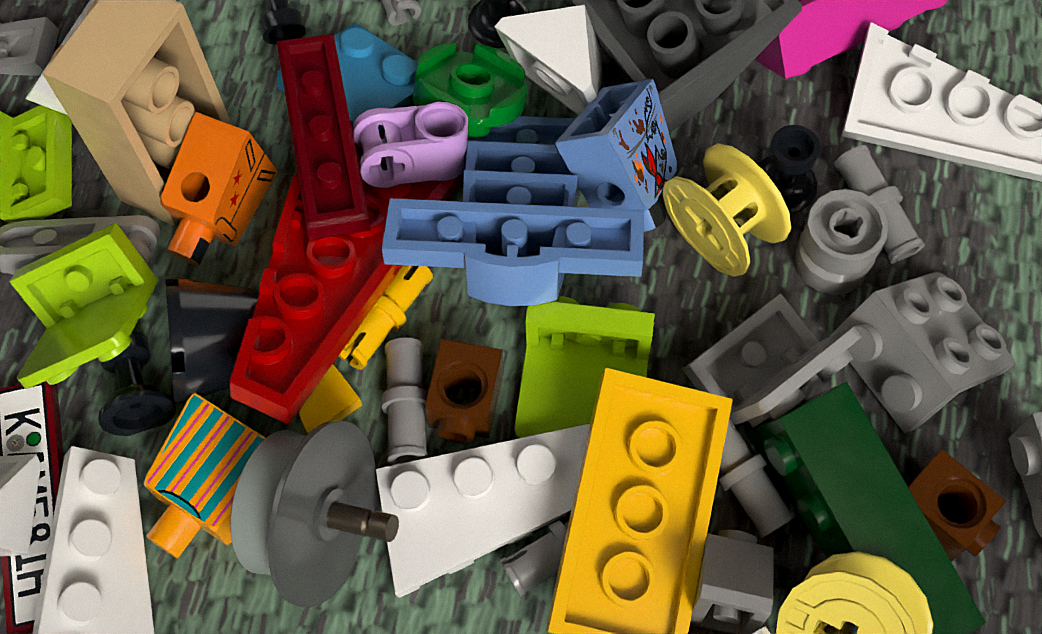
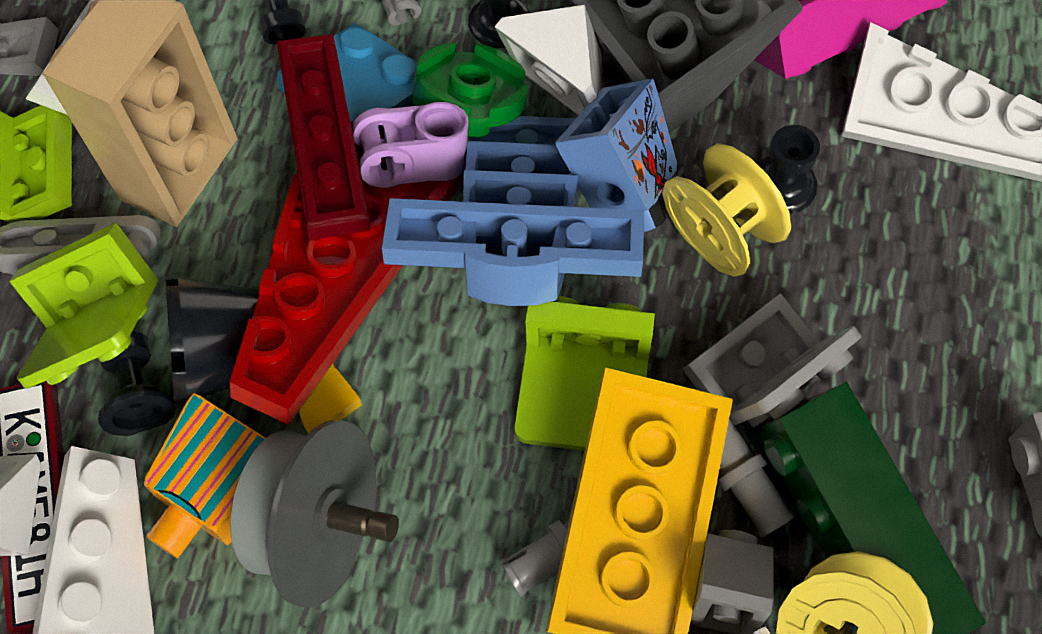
orange torso [160,112,278,266] -> none
yellow pin [338,265,433,370] -> none
white wing [376,424,590,598] -> none
light grey pin [381,337,428,465] -> none
reddish brown brick [424,339,504,443] -> none
light grey wheel [794,189,889,295] -> none
light grey bracket [830,272,1014,434] -> none
light grey pin [834,145,925,264] -> none
reddish brown brick [908,449,1006,562] -> none

